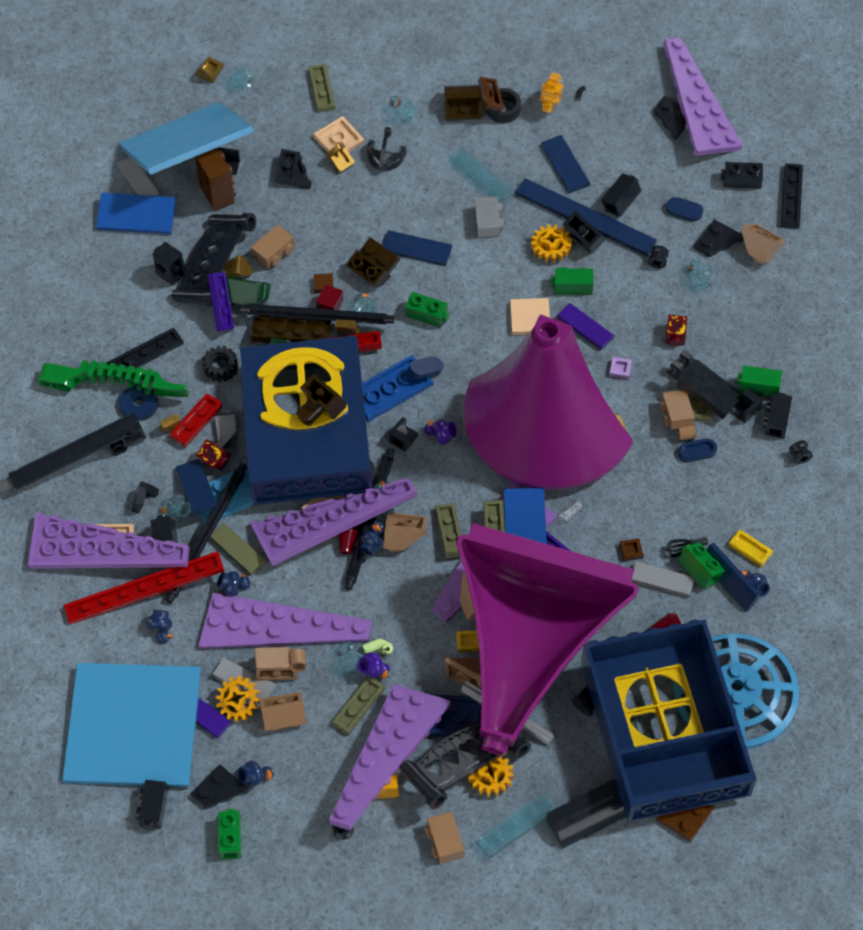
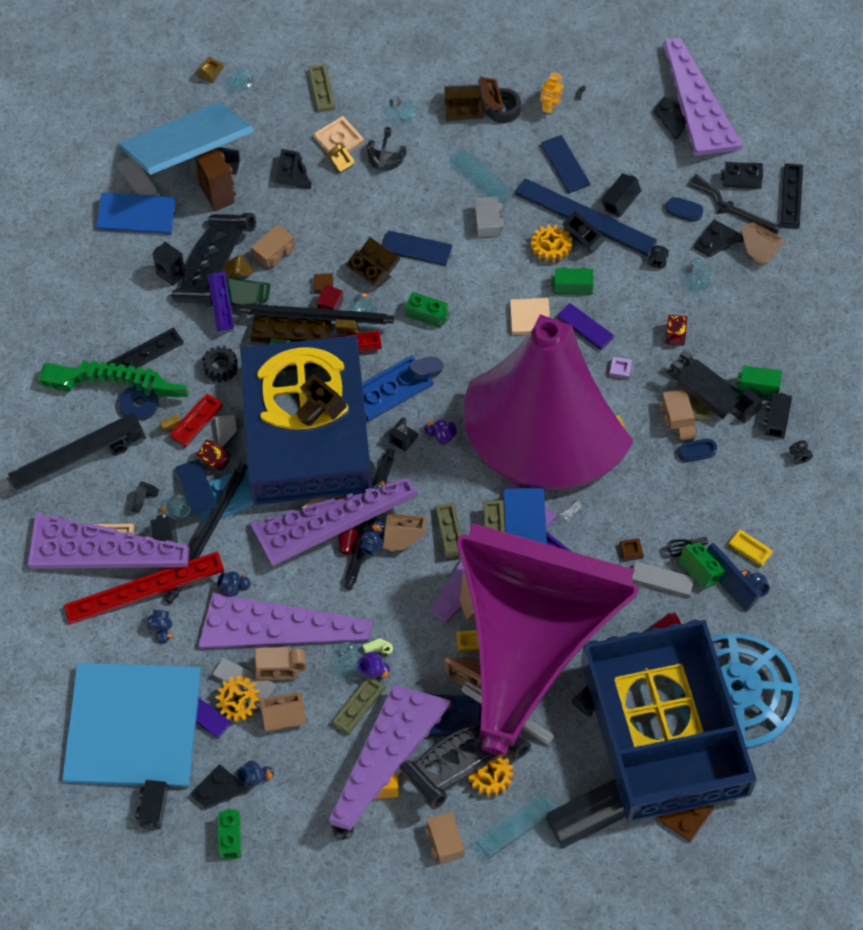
olive tile [210,523,266,576] -> none
none -> black piece [690,174,782,234]

